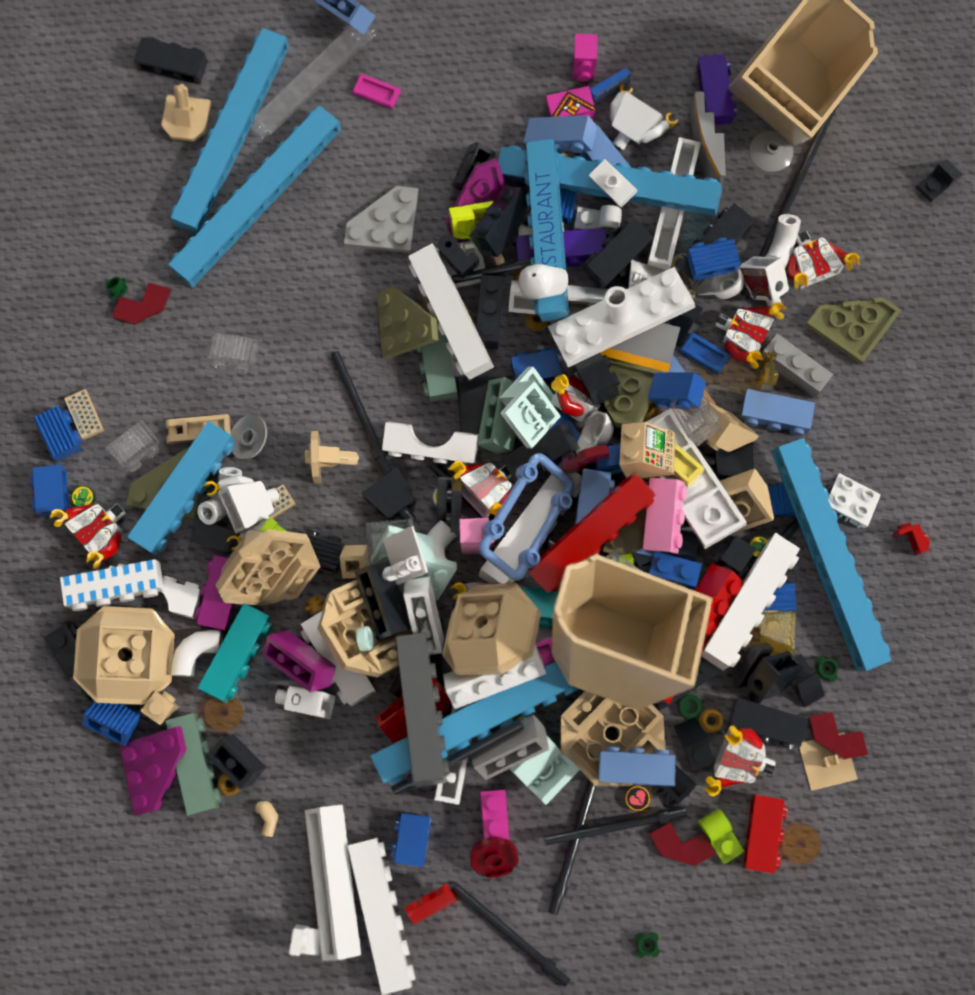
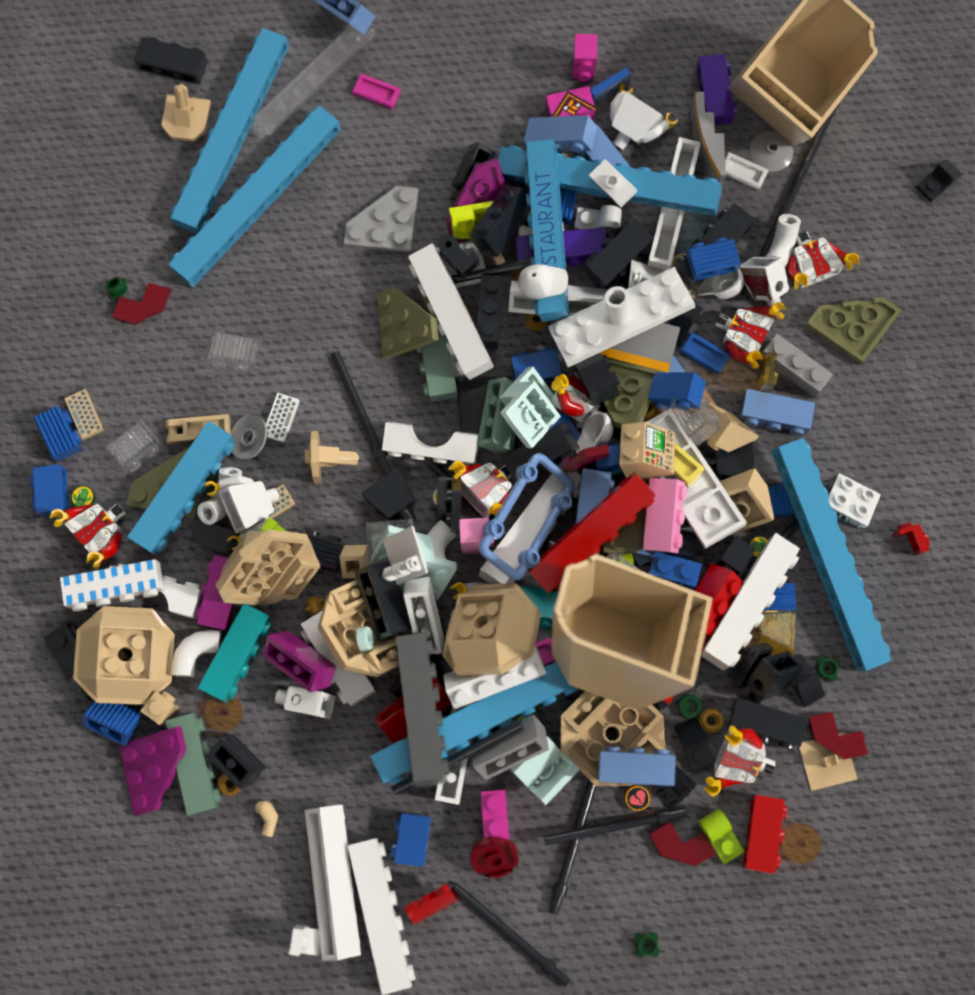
none -> tile [266,393,300,443]
none -> white tile [725,152,769,191]

